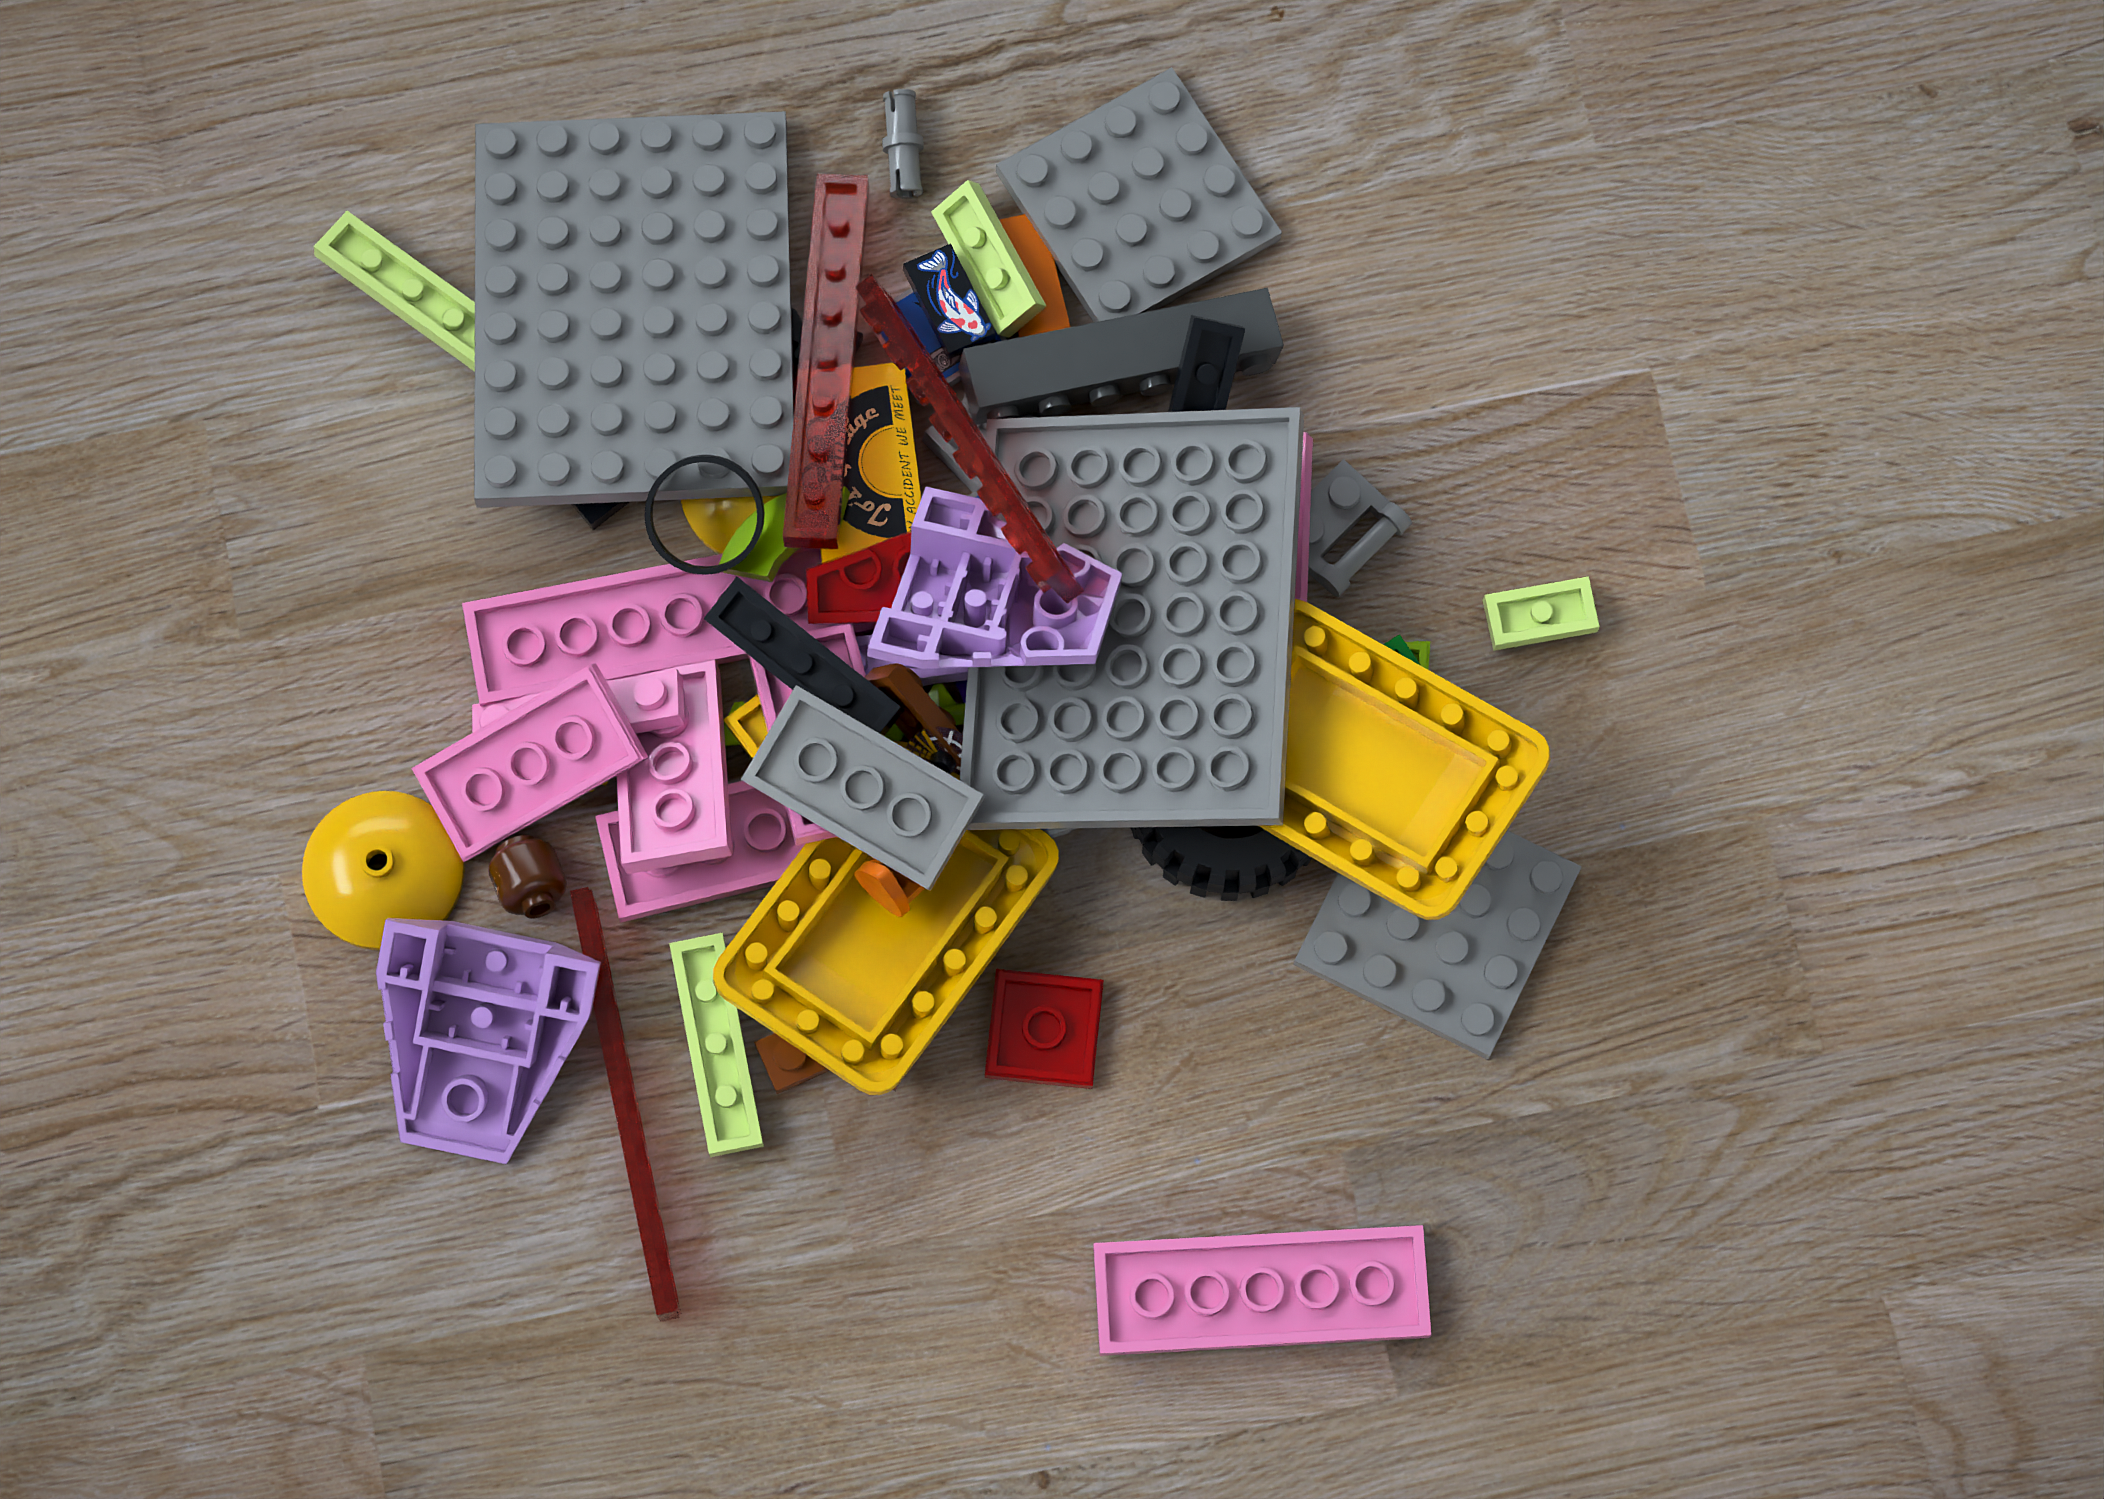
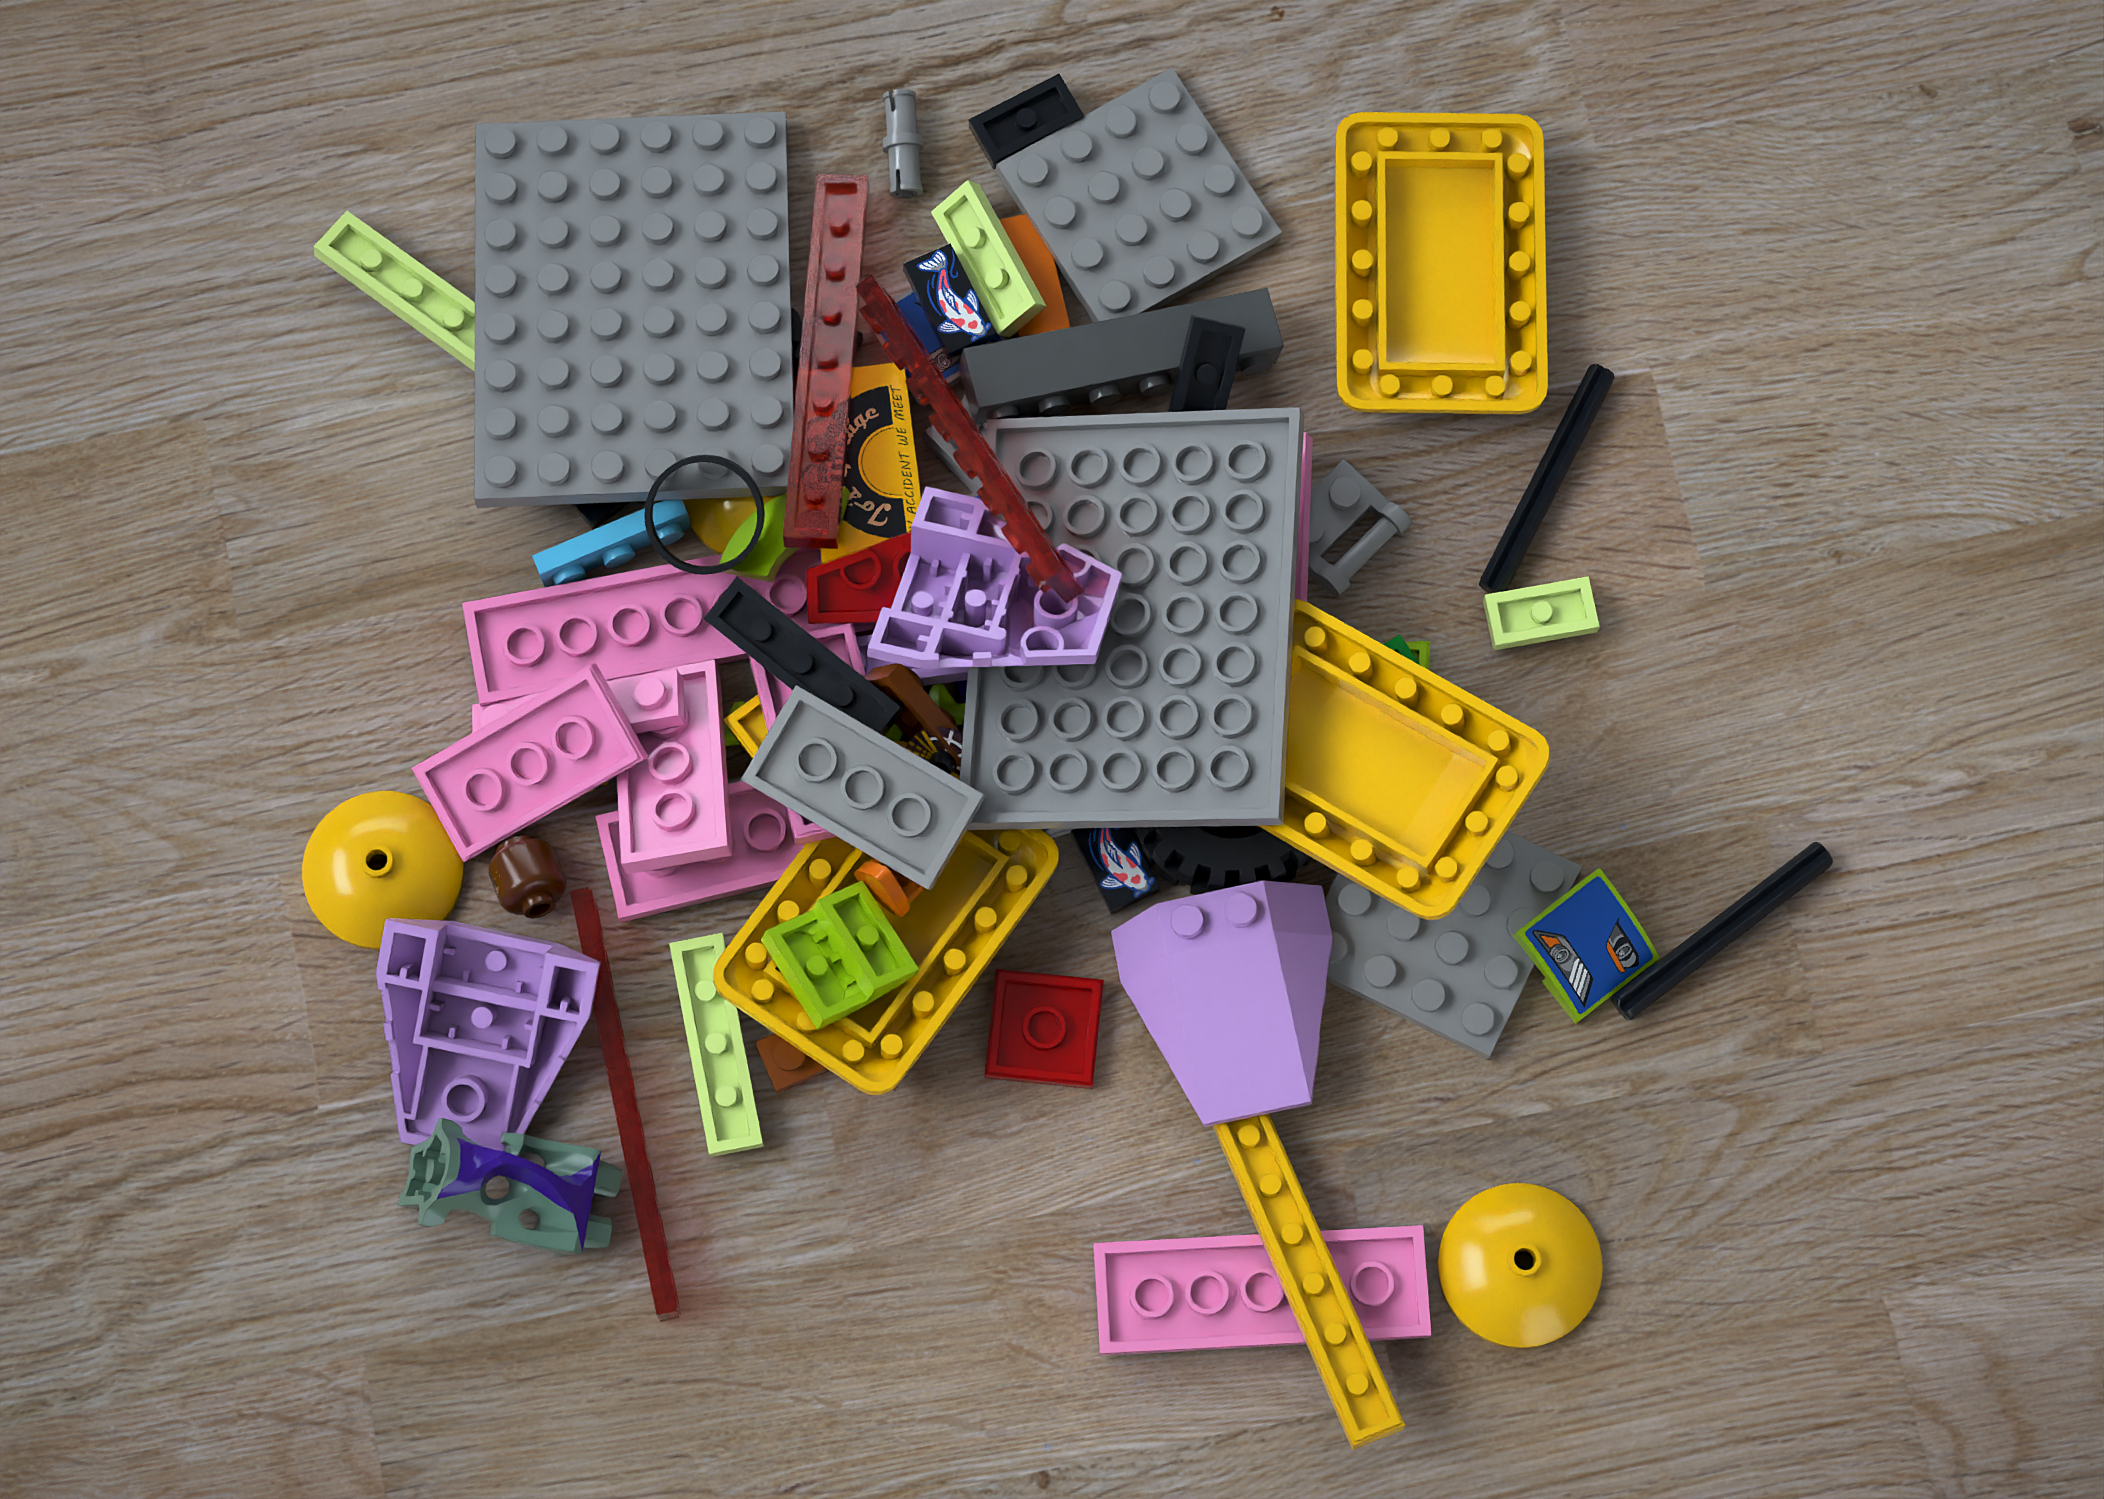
none -> sand green hips [398,1118,623,1255]
none -> medium azure plate [532,500,691,587]
none -> lime slope [761,880,919,1030]
none -> black plate [968,74,1084,170]
none -> tile [1070,827,1160,914]
none -> lavender wedge [1111,880,1333,1127]
none -> yellow tile [1212,1114,1405,1450]
none -> yellow wedge [1335,112,1548,414]
none -> yellow dish [1437,1183,1603,1348]
none -> black axle [1479,364,1615,594]
none -> slope [1512,868,1660,1024]
none -> black axle [1612,842,1833,1020]

